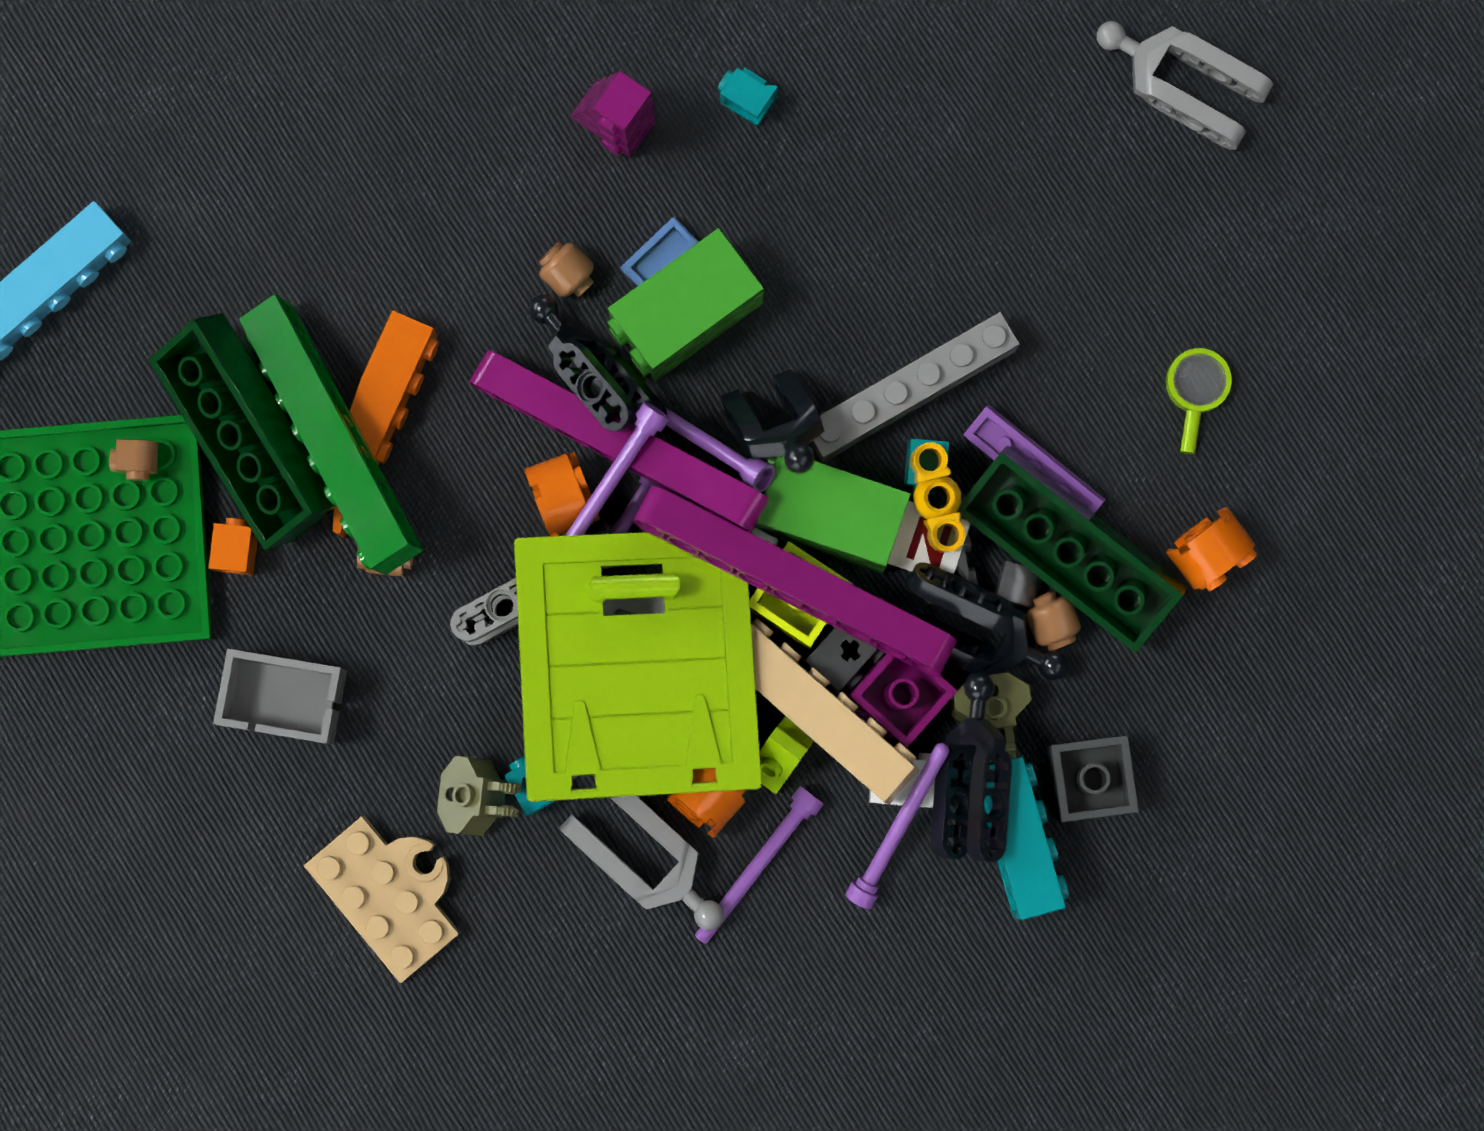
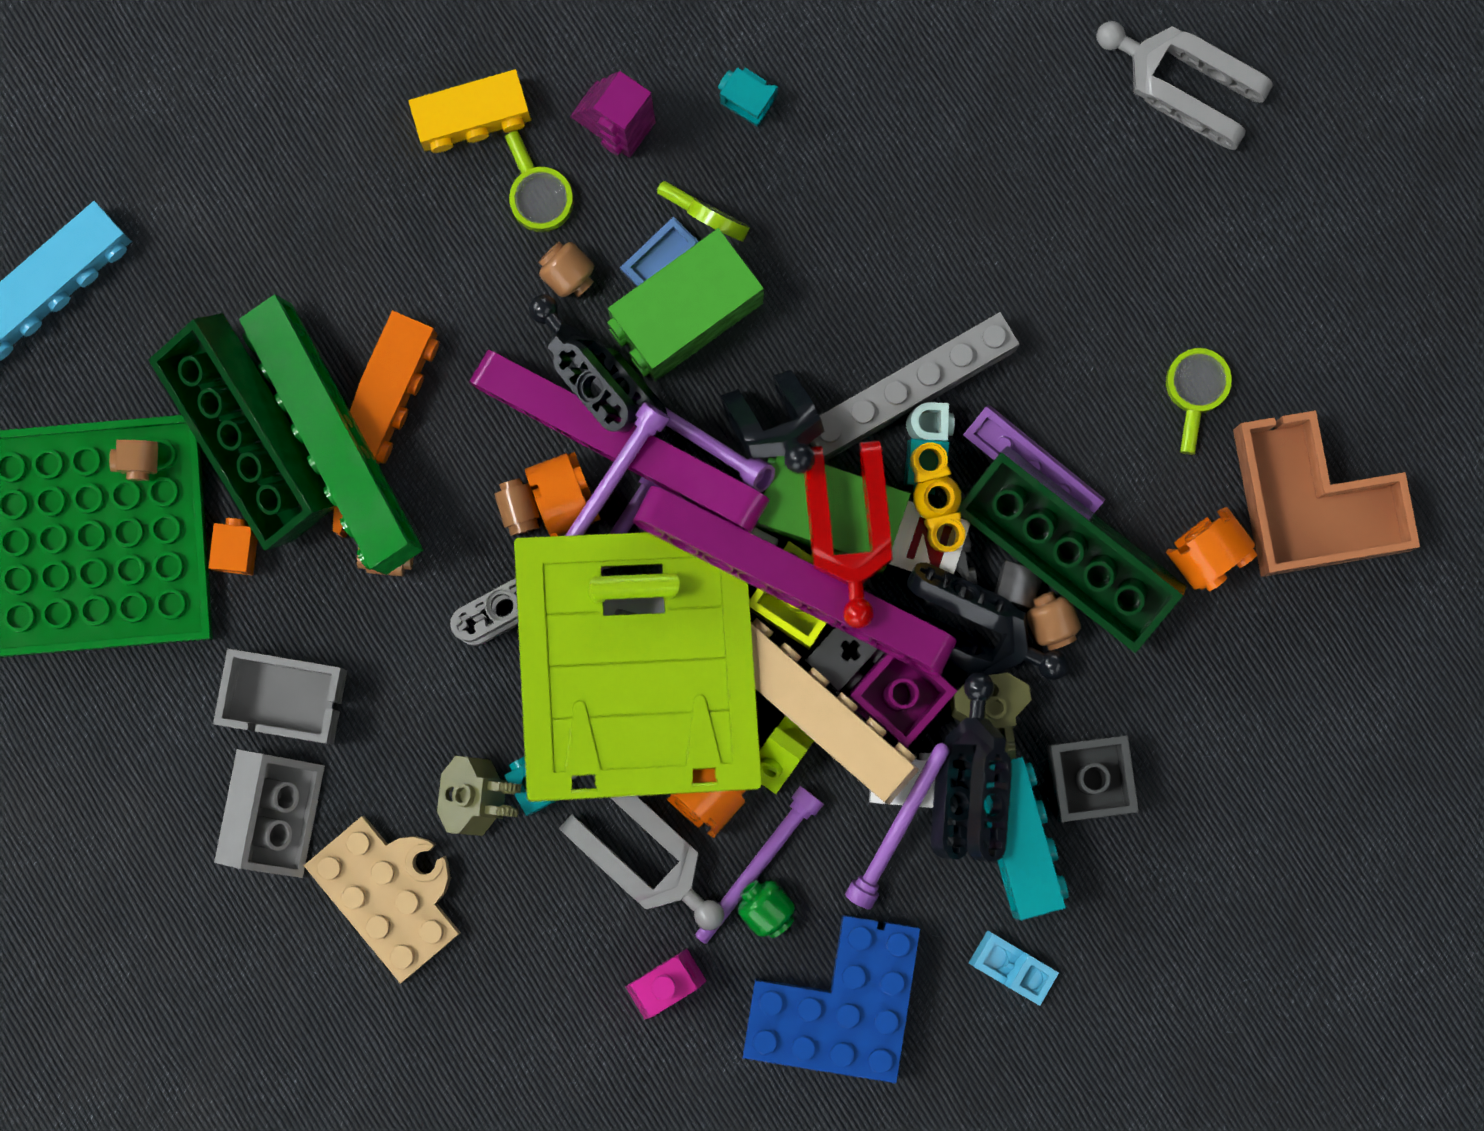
none -> light grey slope [214,749,325,878]
none -> yellow brick [408,69,531,153]
none -> medium nougat brick [494,478,541,536]
none -> piece [505,131,573,232]
none -> dark pink torso [625,948,707,1019]
none -> lime piece [657,181,750,242]
none -> green head [738,880,795,938]
none -> blue piece [743,915,920,1083]
none -> red piece [804,441,893,628]
none -> light aqua plate [906,402,955,442]
none -> medium azure slope [969,930,1059,1006]
none -> nougat piece [1233,410,1420,577]

